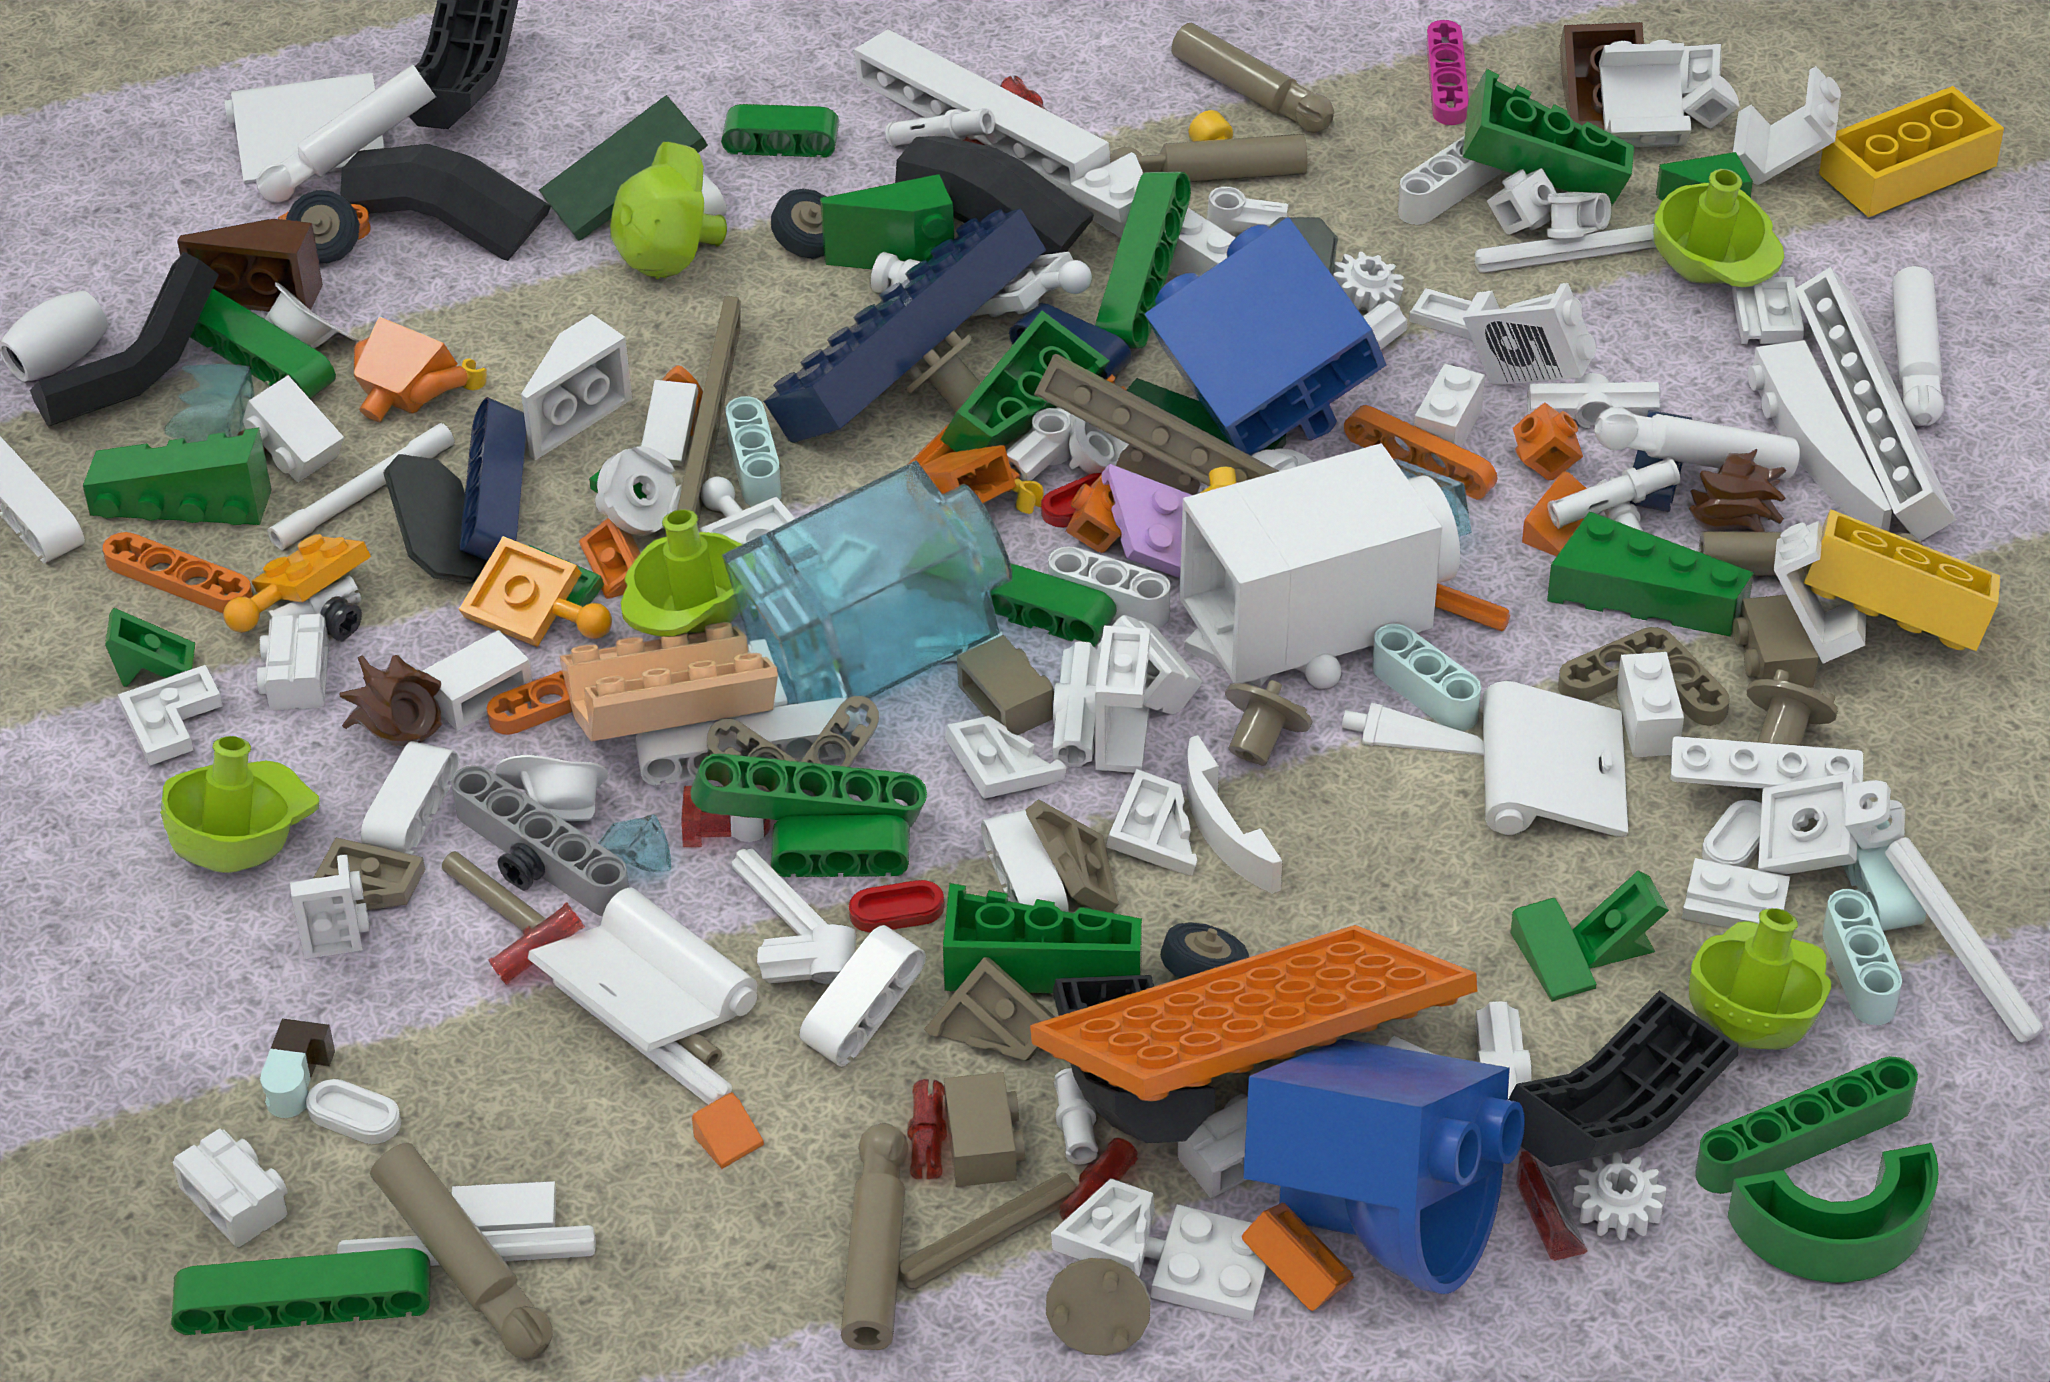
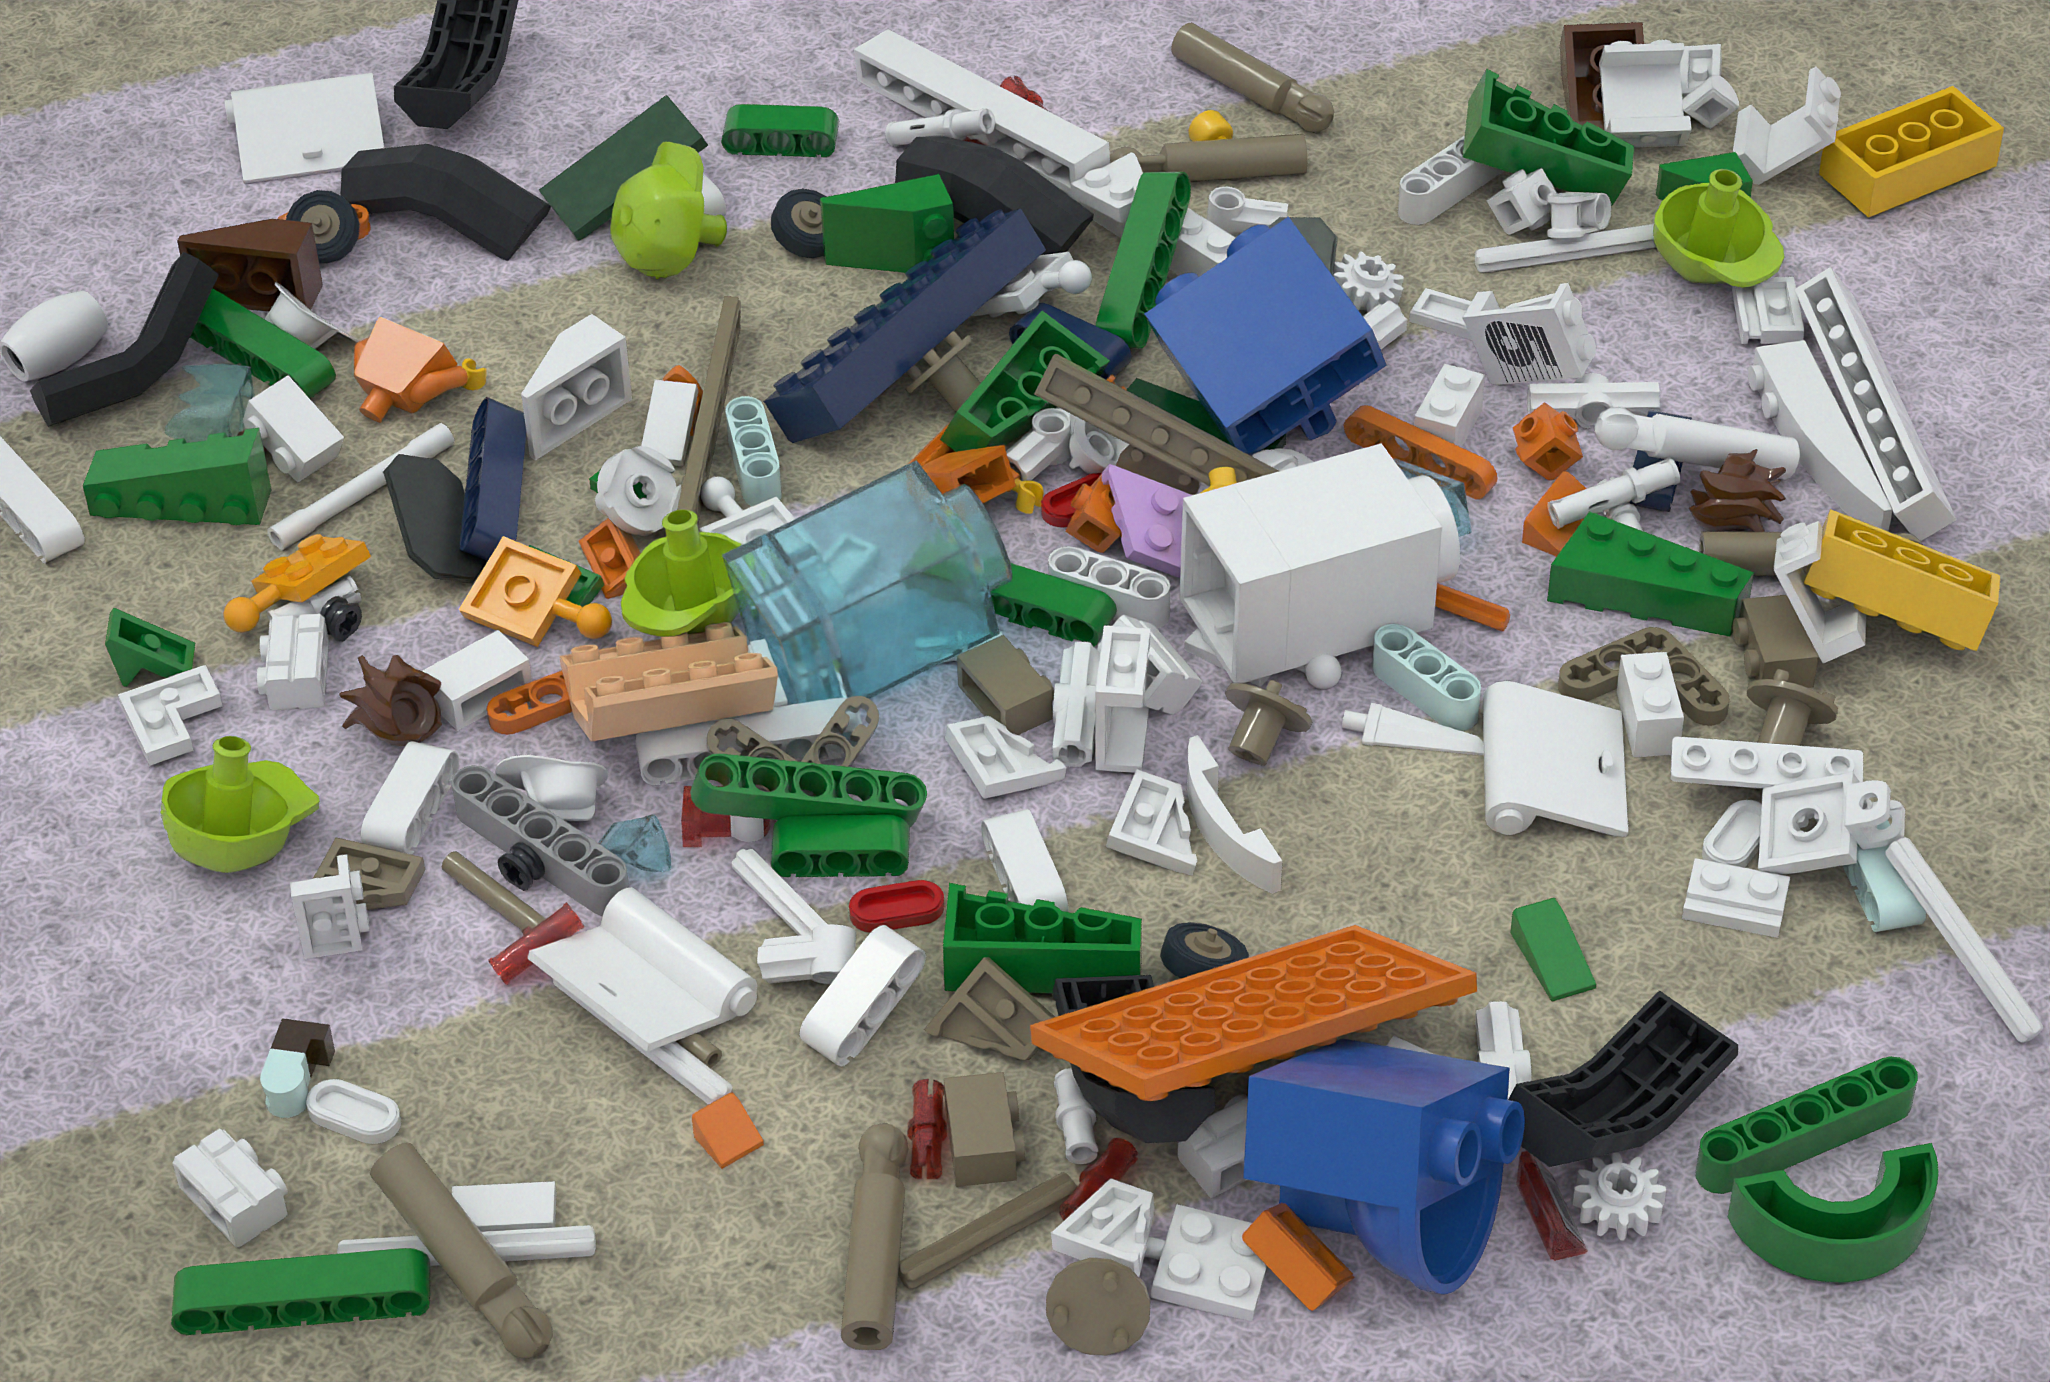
orange beam [102,532,253,613] -> none
white piece [256,64,436,203] -> none
white wheel [871,252,920,293] -> none
dark tan wing [1025,799,1119,912] -> none
dark pink beam [1426,20,1469,125] -> none
green slope [1572,870,1669,969] -> none
lime piece [1689,908,1831,1050] -> none
light aqua beam [1822,889,1902,1025] -> none
white piece [1892,266,1945,426] -> none

